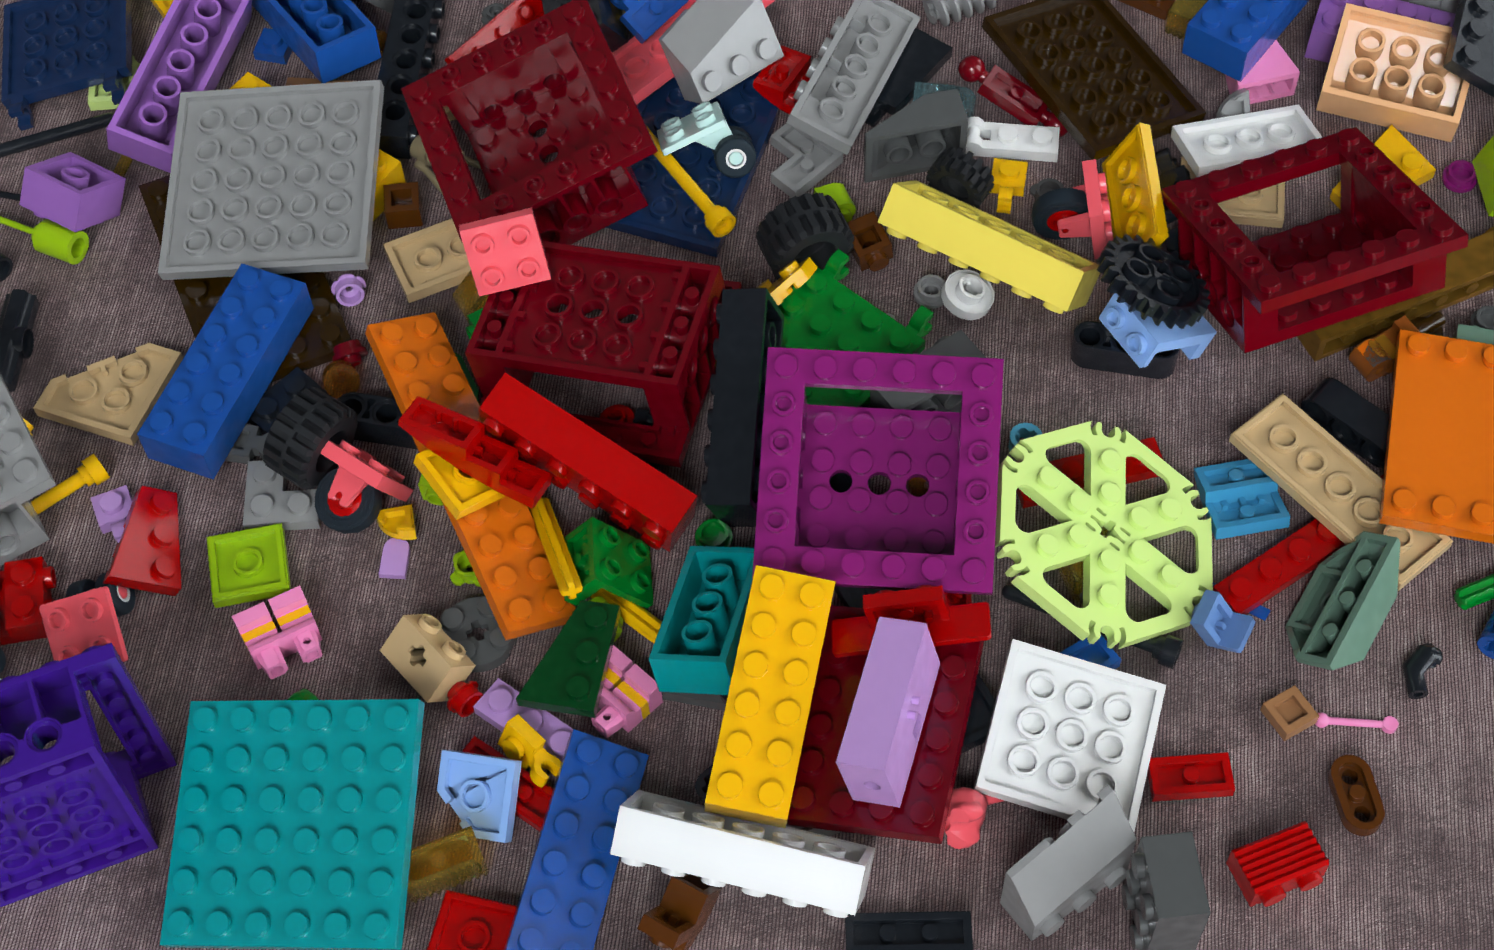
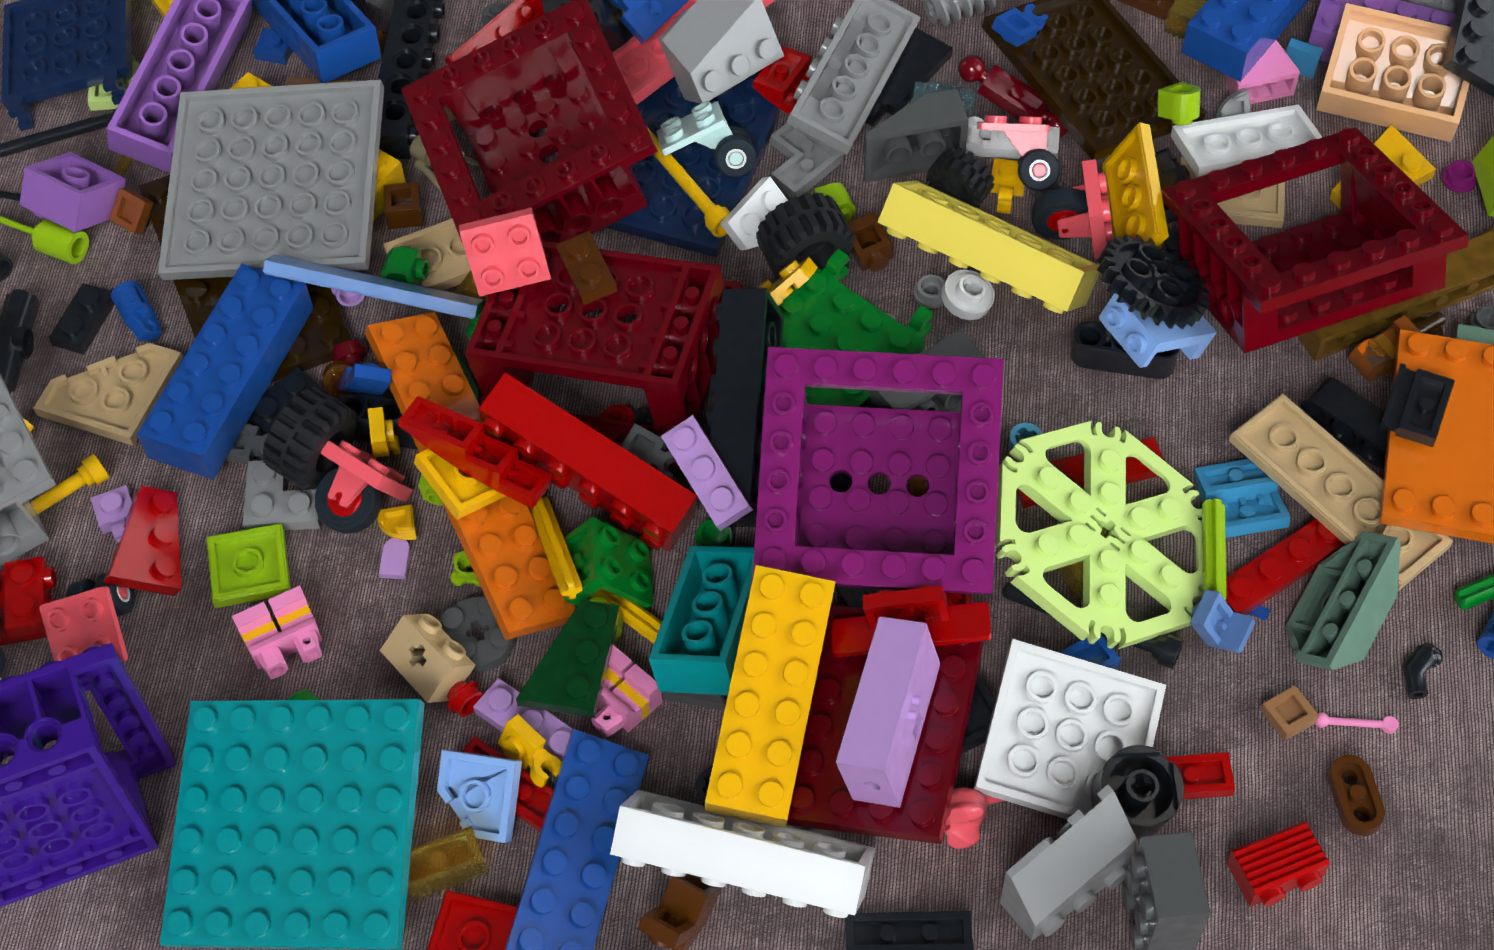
none -> black plate [49,283,115,355]
none -> dark orange plate [109,188,154,234]
none -> blue hinge [111,280,162,341]
none -> medium blue tile [263,254,484,319]
none -> blue slope [338,363,392,396]
none -> yellow plate [368,407,400,458]
none -> green plate [380,246,430,286]
none -> reddish brown plate [556,231,618,305]
none -> dark grey plate [621,424,677,481]
none -> lavender plate [661,415,753,531]
none -> white wing [720,177,788,250]
none -> plate [977,115,1060,191]
none -> blue plate [991,4,1049,47]
none -> black brick [1091,745,1184,839]
none -> lime plate [1157,82,1201,125]
none -> lime axle [1202,498,1227,600]
none -> dark azure tile [1286,38,1323,79]
none -> black plate [1378,363,1455,447]

